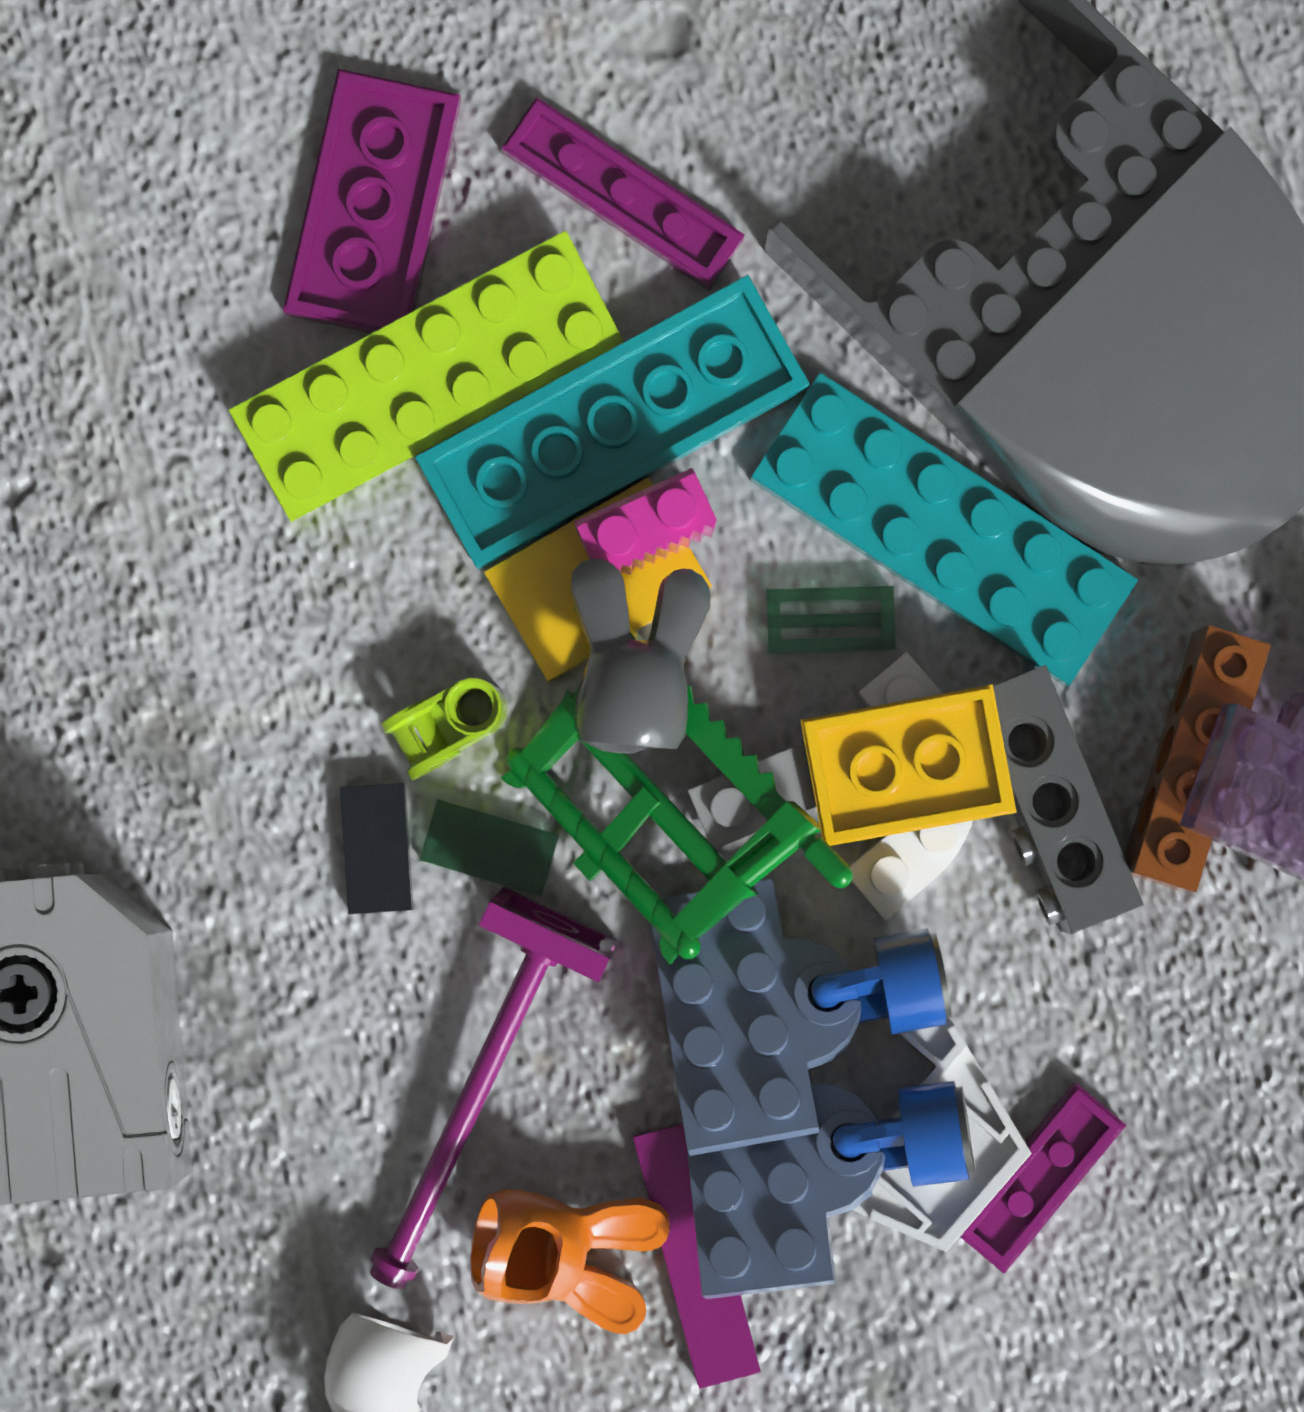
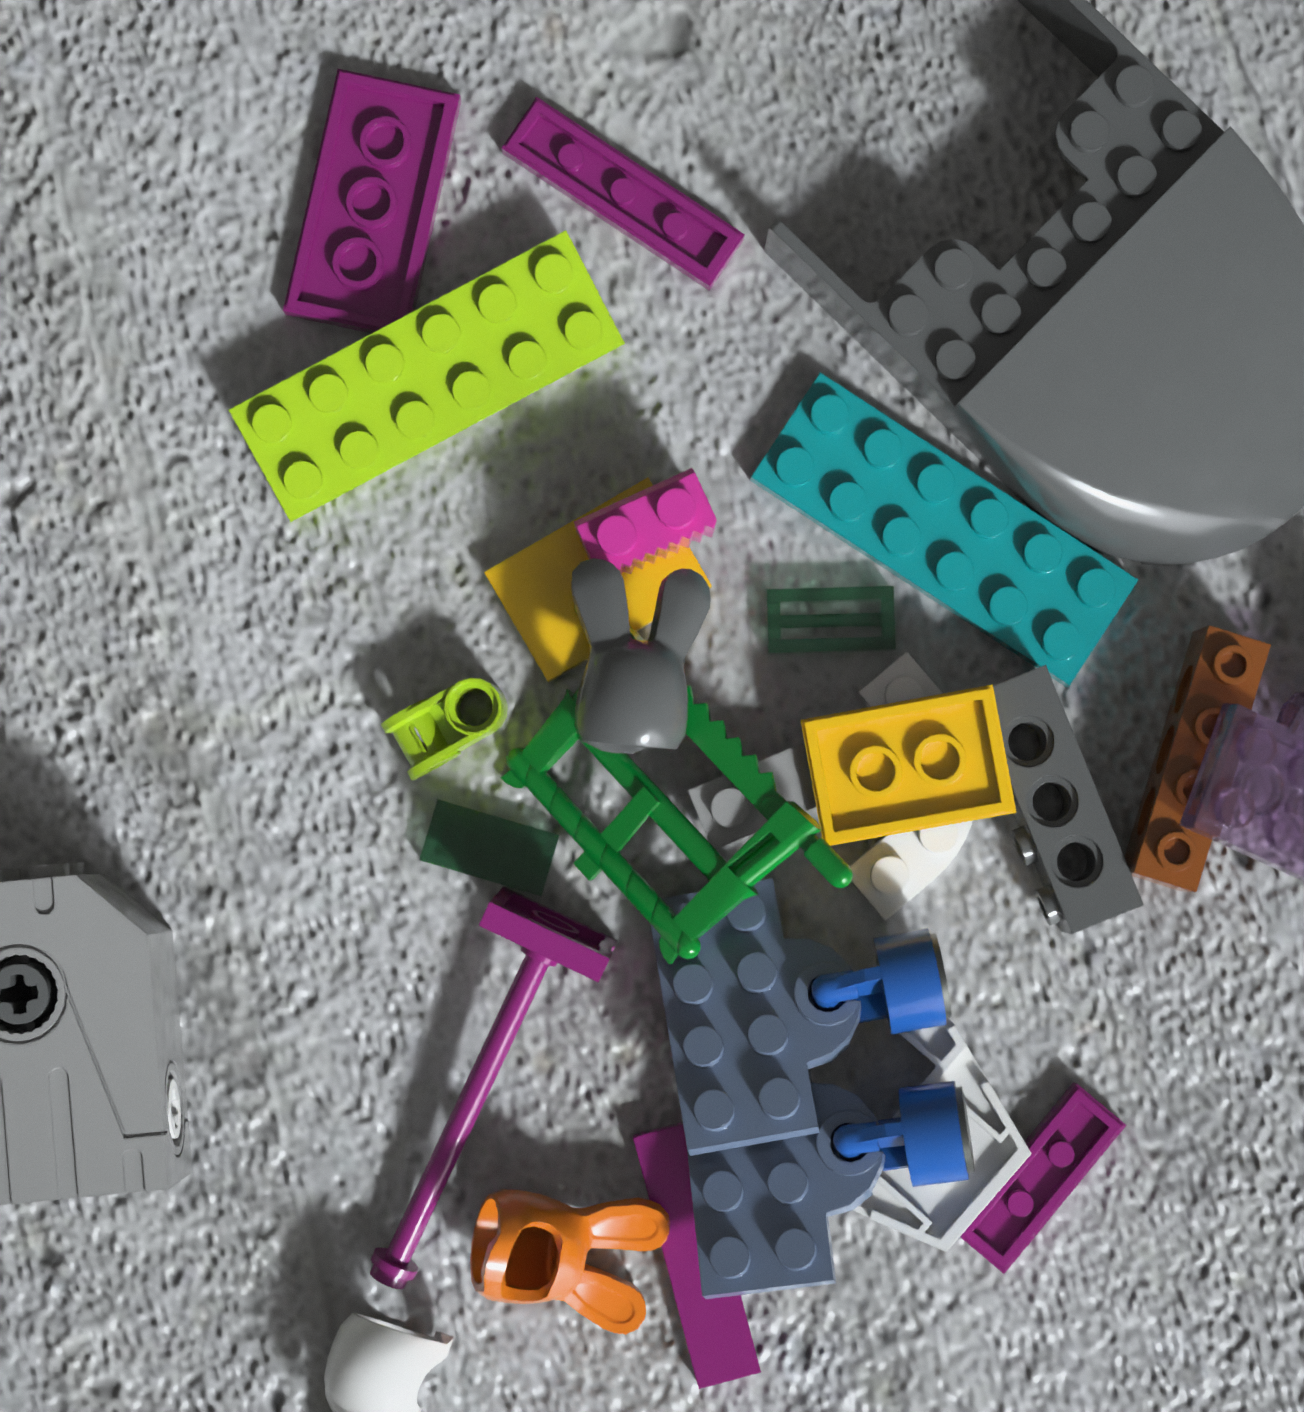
black tile [340,783,414,915] -> none
teal plate [415,275,810,570] -> none

